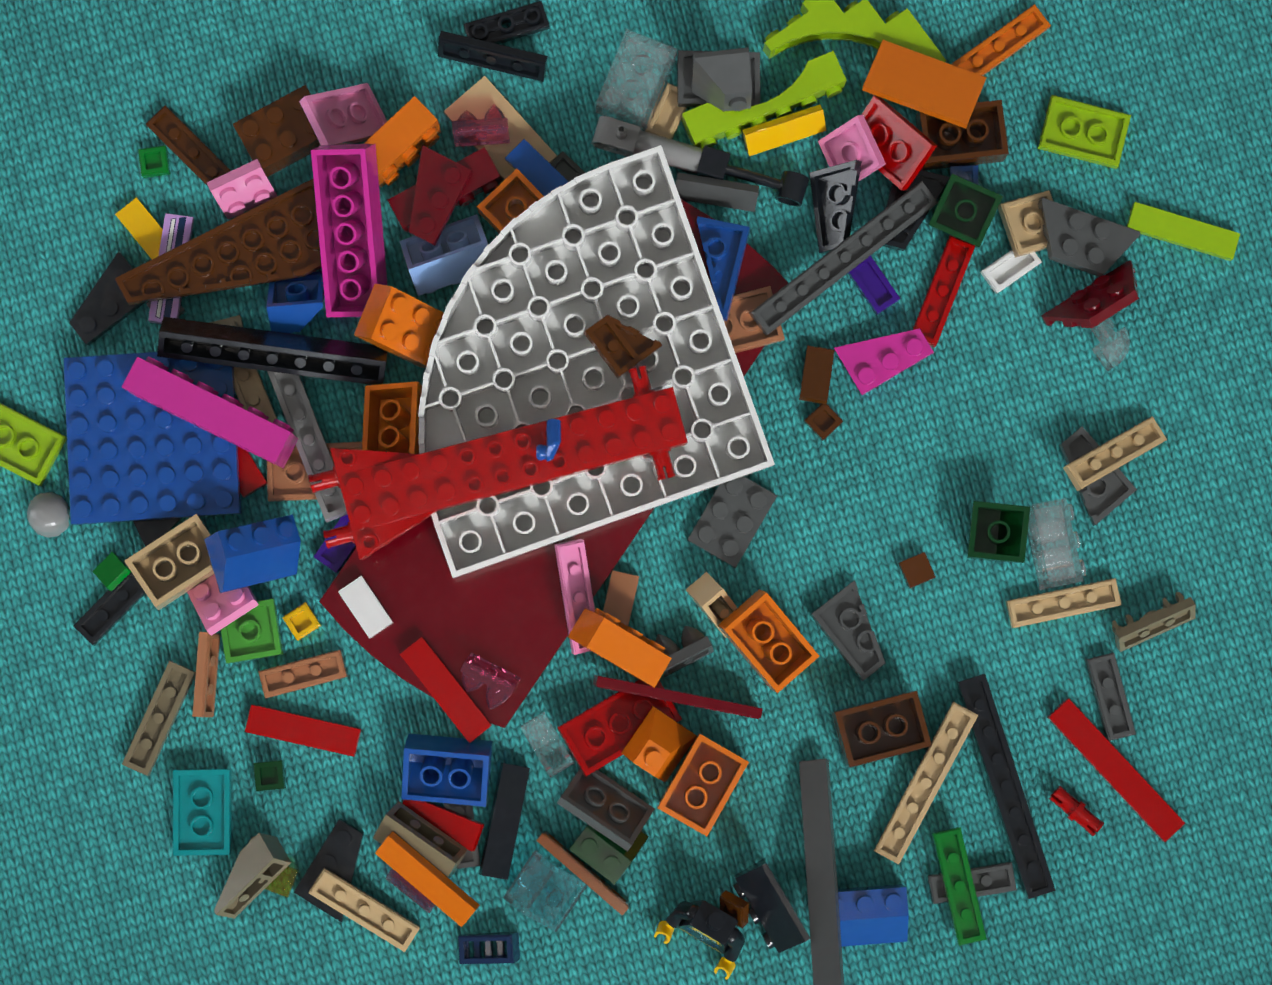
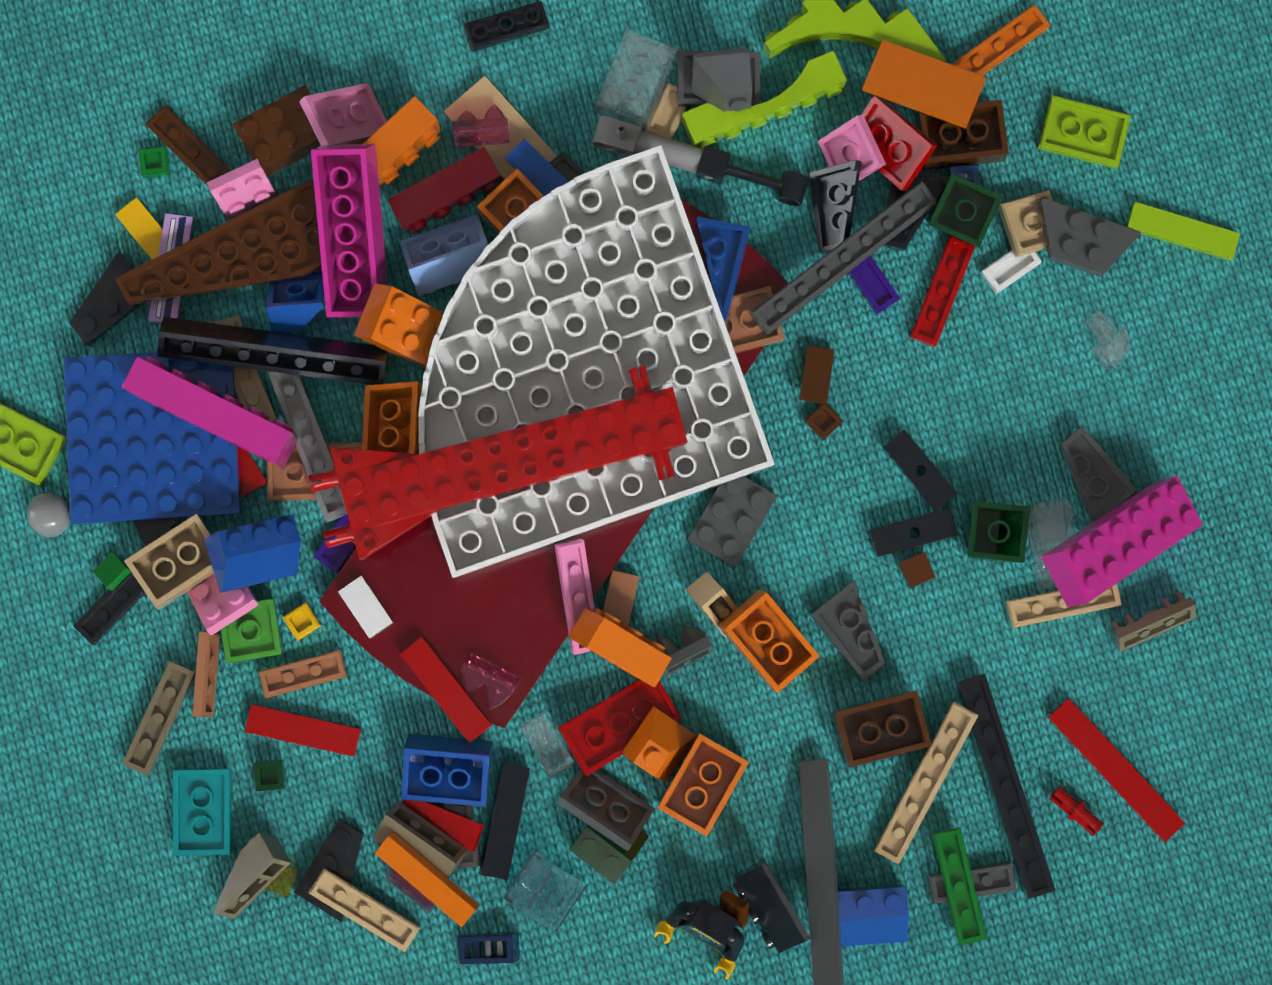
dark red wing [409,145,473,246] -> none
black tile [438,31,548,82] -> none
blue arm [536,419,561,462] -> none
dark orange tile [536,831,629,916] -> none
reddish brown wing [584,315,662,379] -> none
dark red tile [593,675,763,719] -> none
dark grey tile [676,173,759,212] -> none
yellow tile [742,104,826,156] -> none
dark pink wing [834,328,934,395] -> none
dark red wing [1041,260,1139,328] -> none
tan tile [1063,416,1167,492] -> none
dark grey tile [1085,653,1136,741] -> none
none -> black tile [869,508,958,557]
none -> black tile [882,430,958,512]
none -> dark pink brick [1041,475,1203,607]

